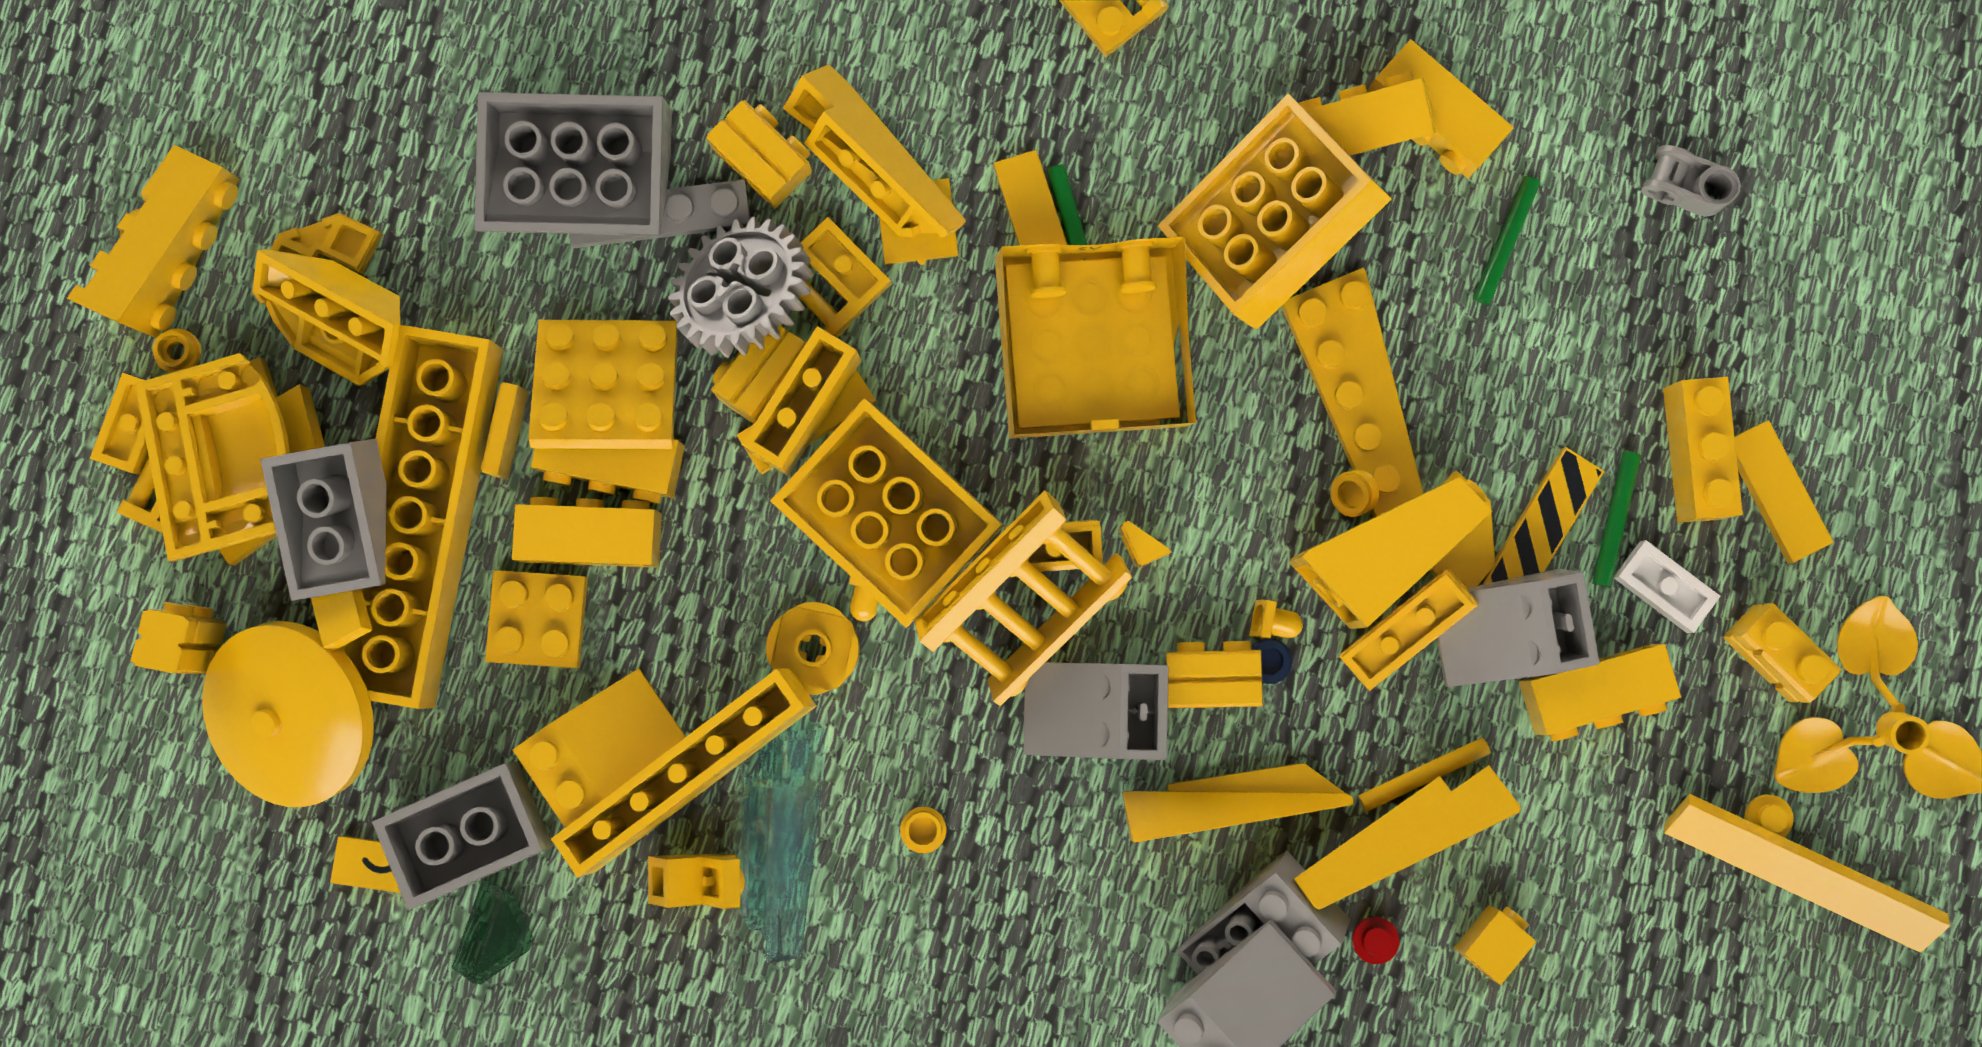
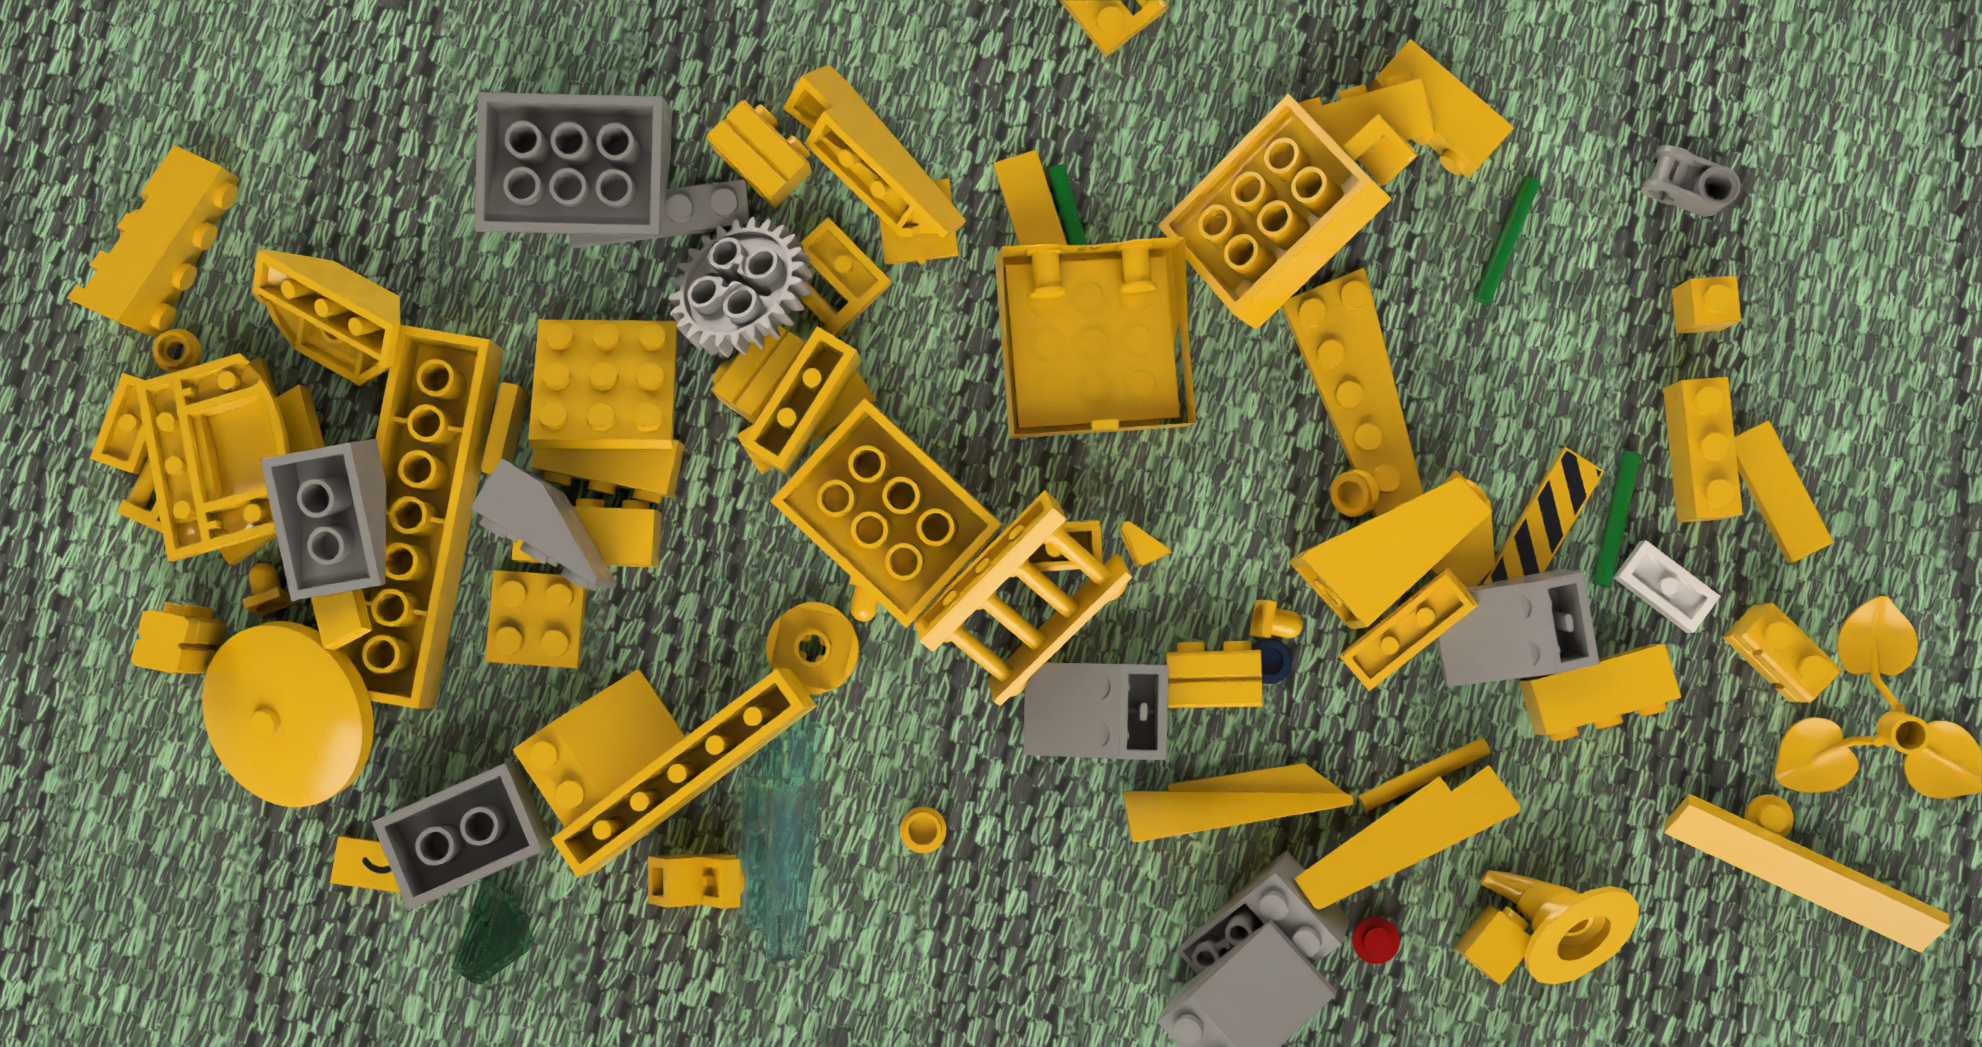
yellow tile [270,213,383,274] -> none
none -> yellow piece [242,563,295,616]
none -> light grey slope [470,458,617,592]
none -> yellow panel [1342,114,1419,186]
none -> yellow piece [1480,870,1639,985]
none -> yellow brick [1672,276,1741,334]

